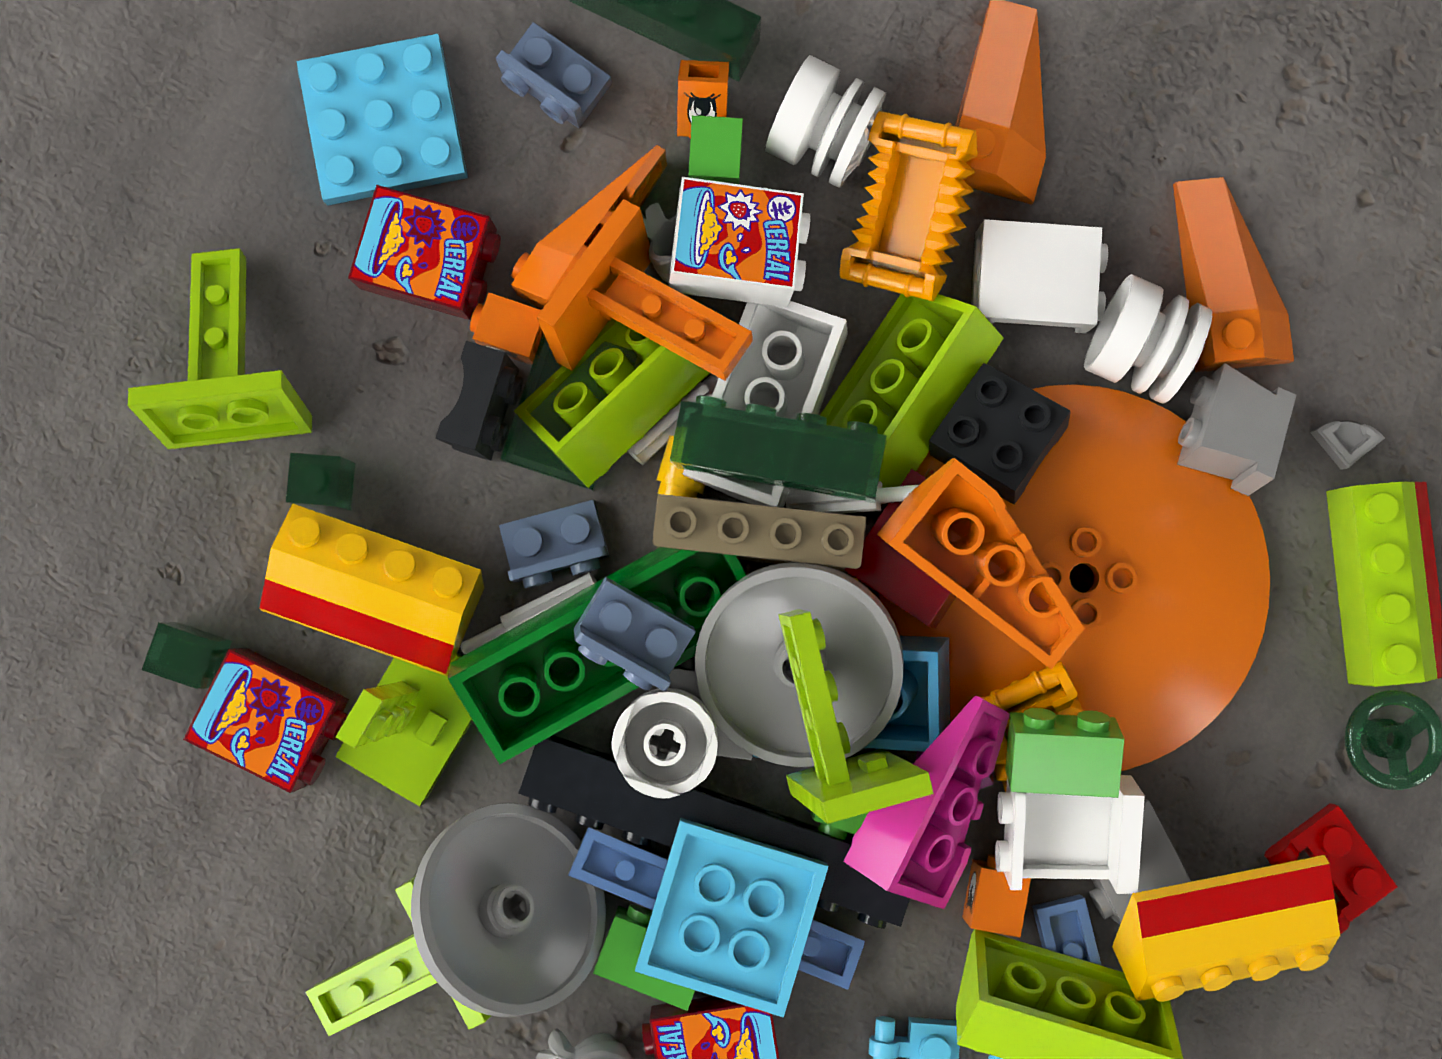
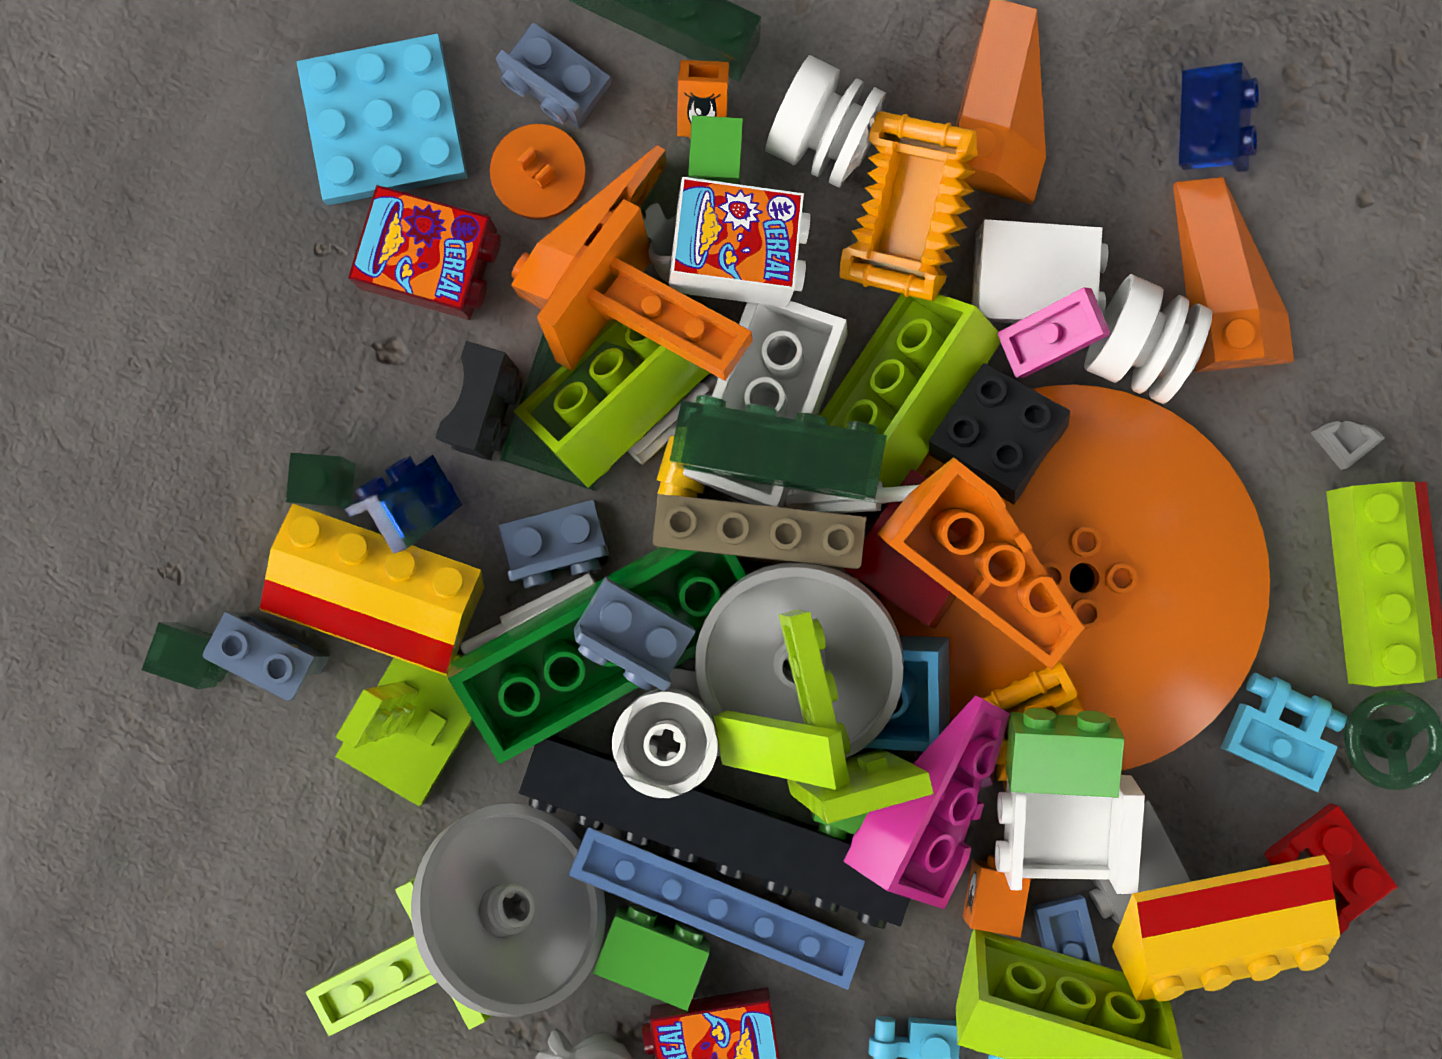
lime piece [127,248,312,449] -> none
brick [183,648,349,793] -> none
orange brick [470,292,545,366] -> none
medium azure plate [635,818,828,1018] -> none
light grey hips [1177,363,1296,496] -> none
none -> sand blue bracket [203,612,330,701]
none -> clear blue bracket [344,455,462,554]
none -> orange piece [490,124,586,220]
none -> tile [714,710,849,790]
none -> plate [997,287,1111,378]
none -> clear blue bracket [1179,62,1259,172]
none -> medium azure plate [1220,673,1347,792]

